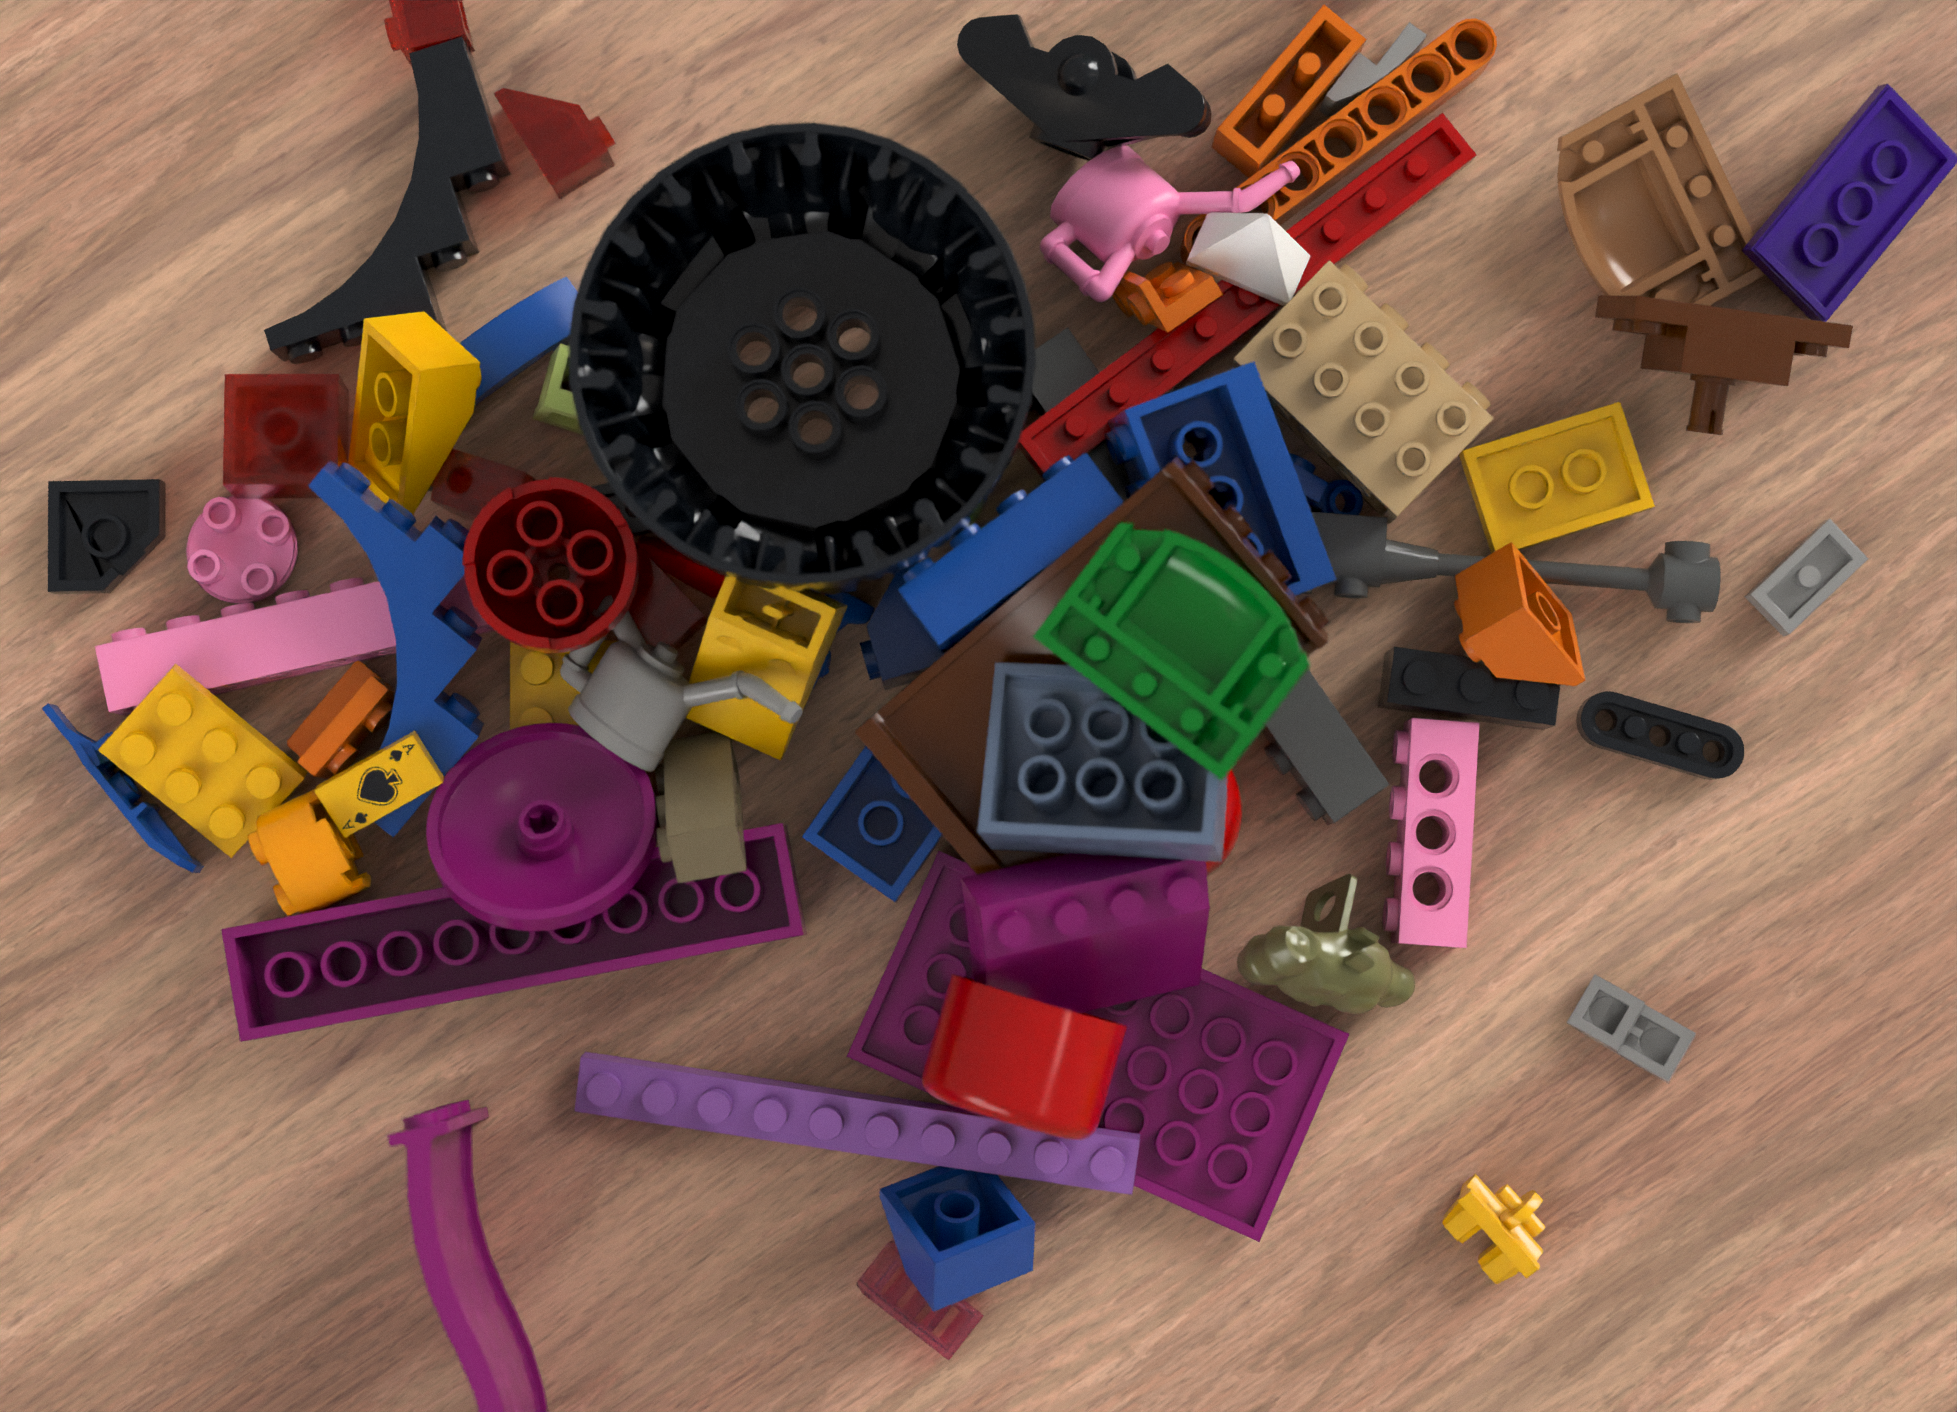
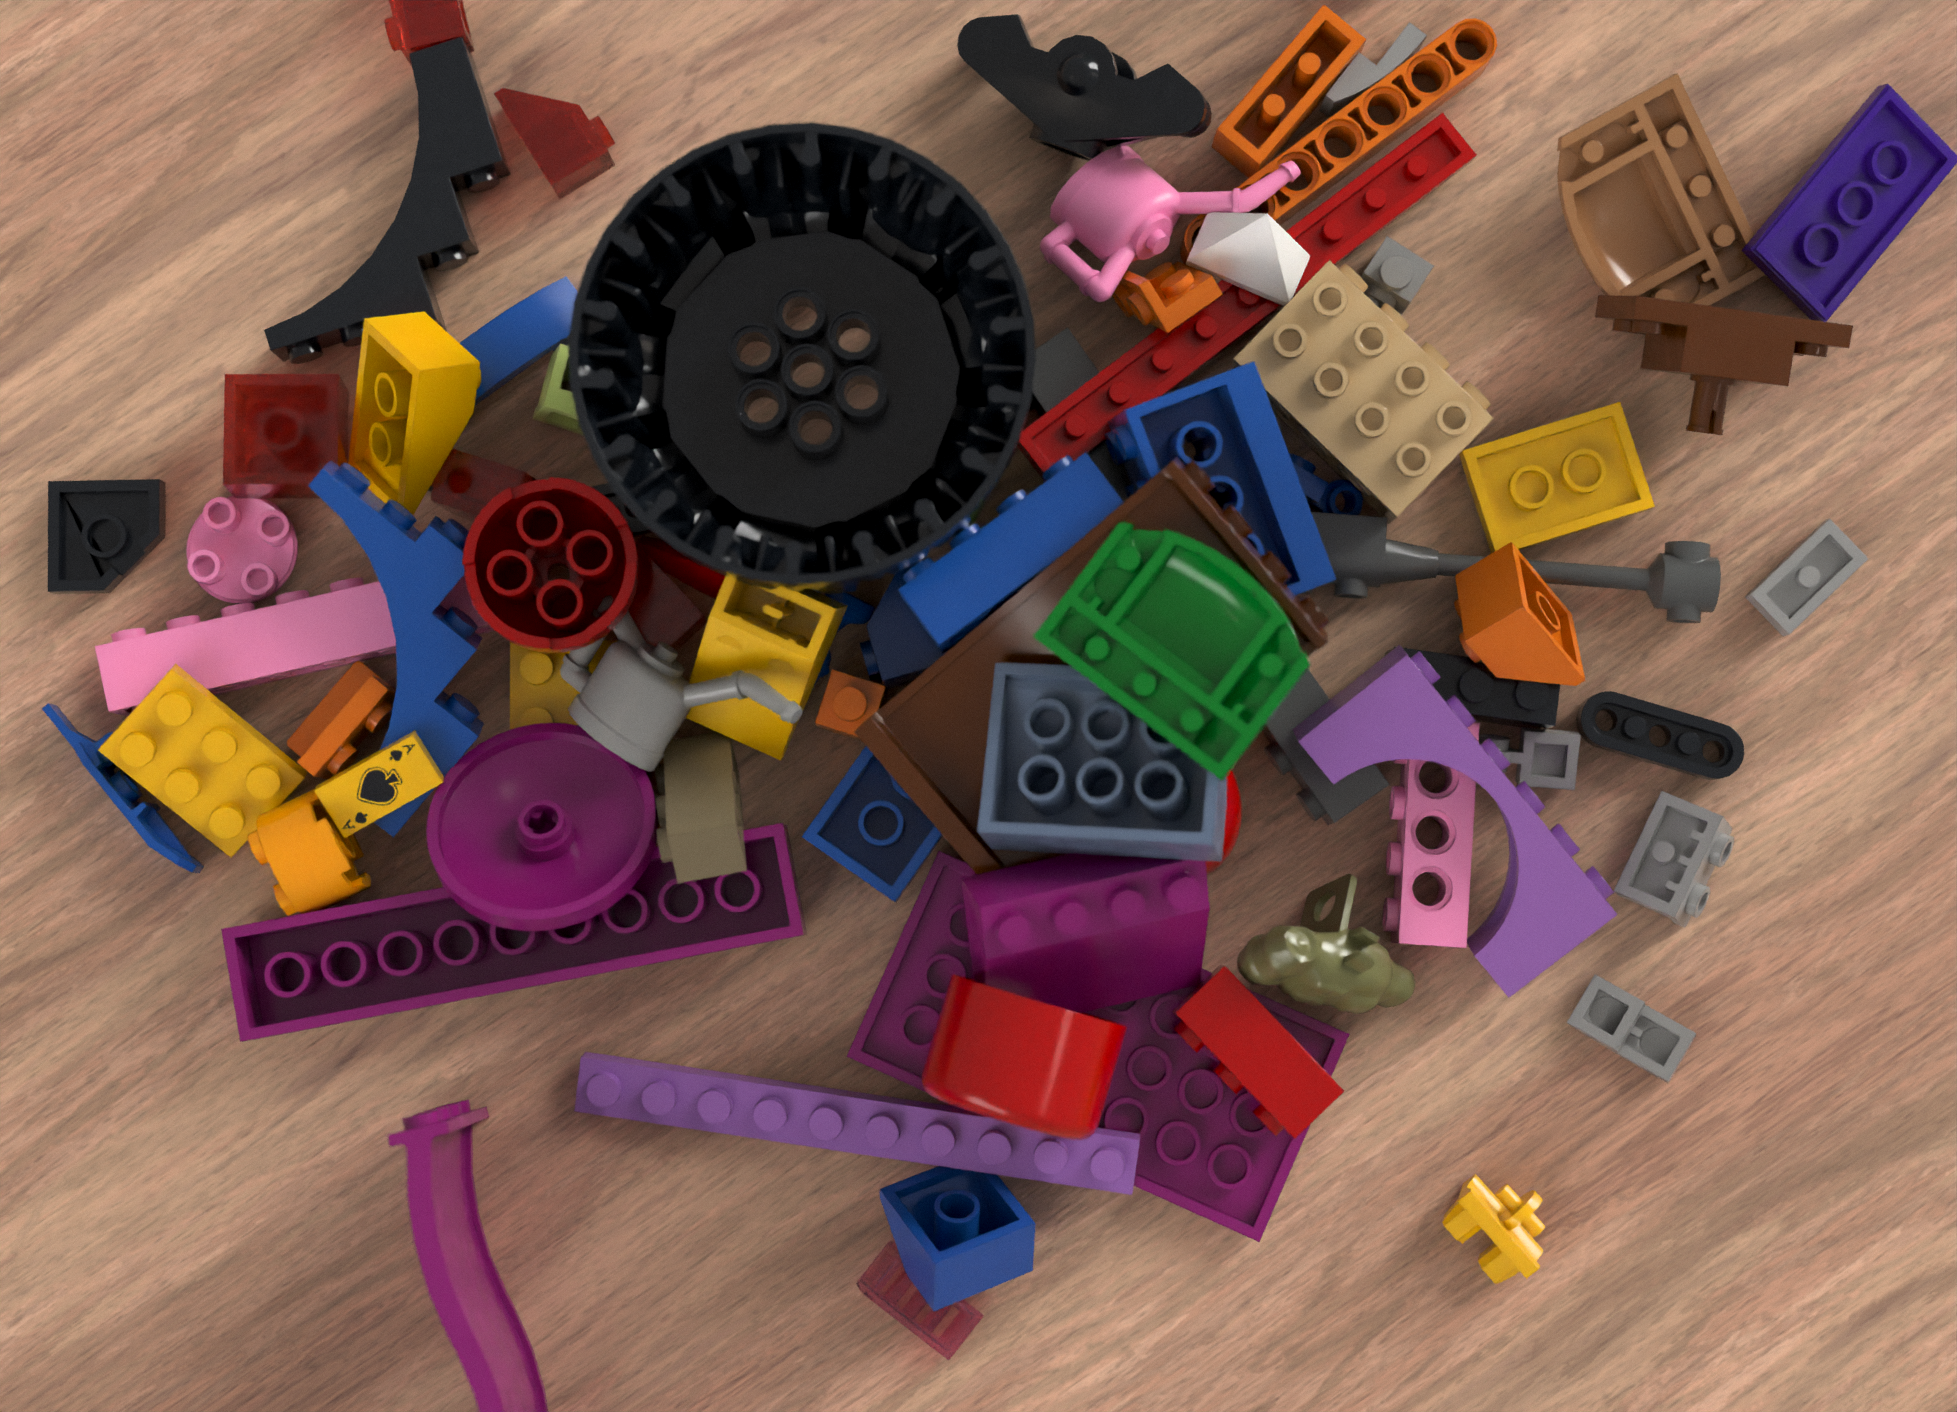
none -> orange brick [815,669,888,741]
none -> red brick [1171,965,1344,1139]
none -> medium lavender arch [1292,645,1618,997]
none -> light grey brick [1361,236,1434,315]
none -> light grey plate [1478,727,1581,790]
none -> light grey bracket [1614,791,1734,928]

